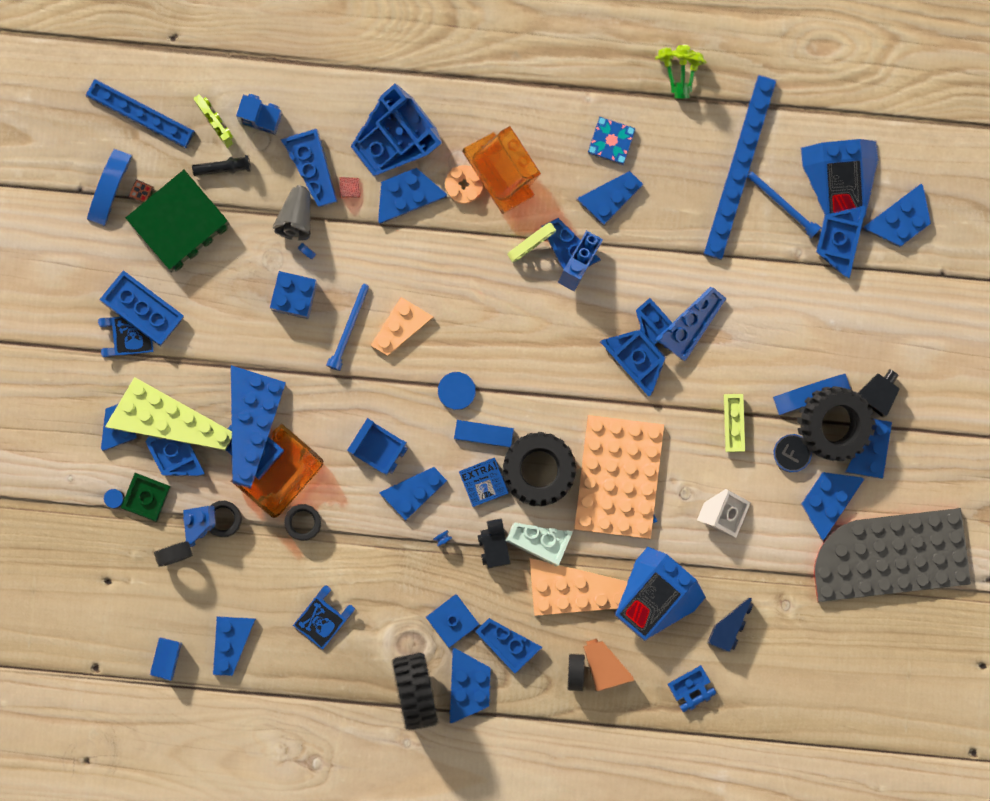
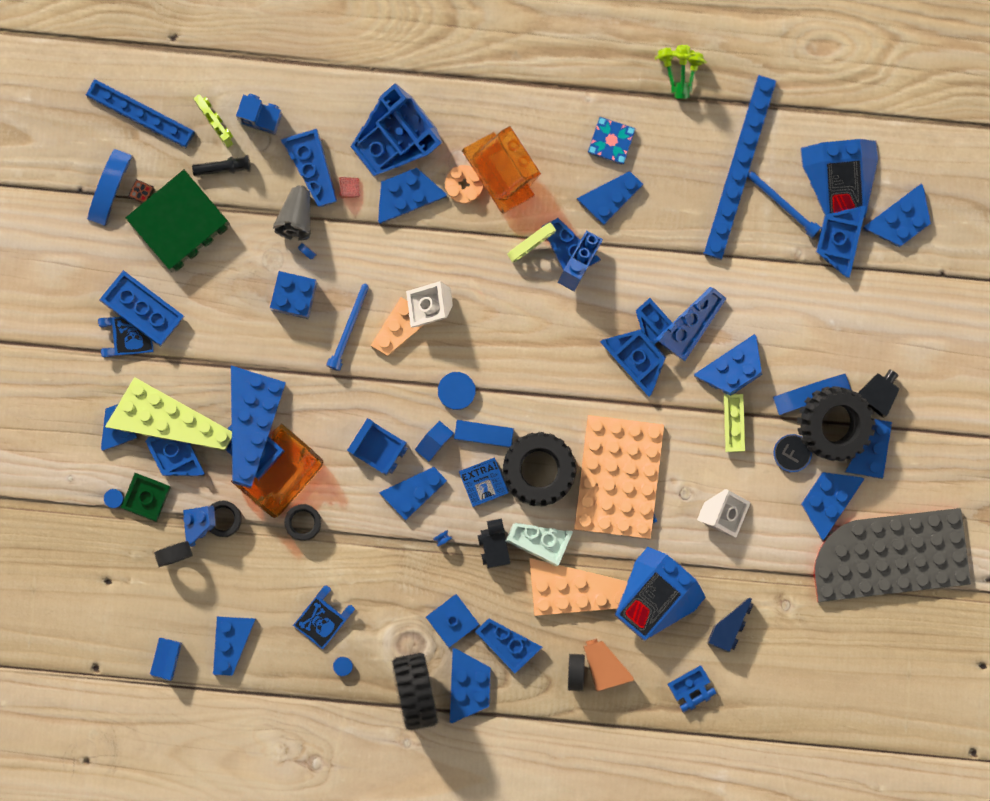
none -> blue tile [333,657,353,676]
none -> white slope [406,282,453,328]
none -> blue slope [415,421,454,462]
none -> blue wing [694,334,762,396]

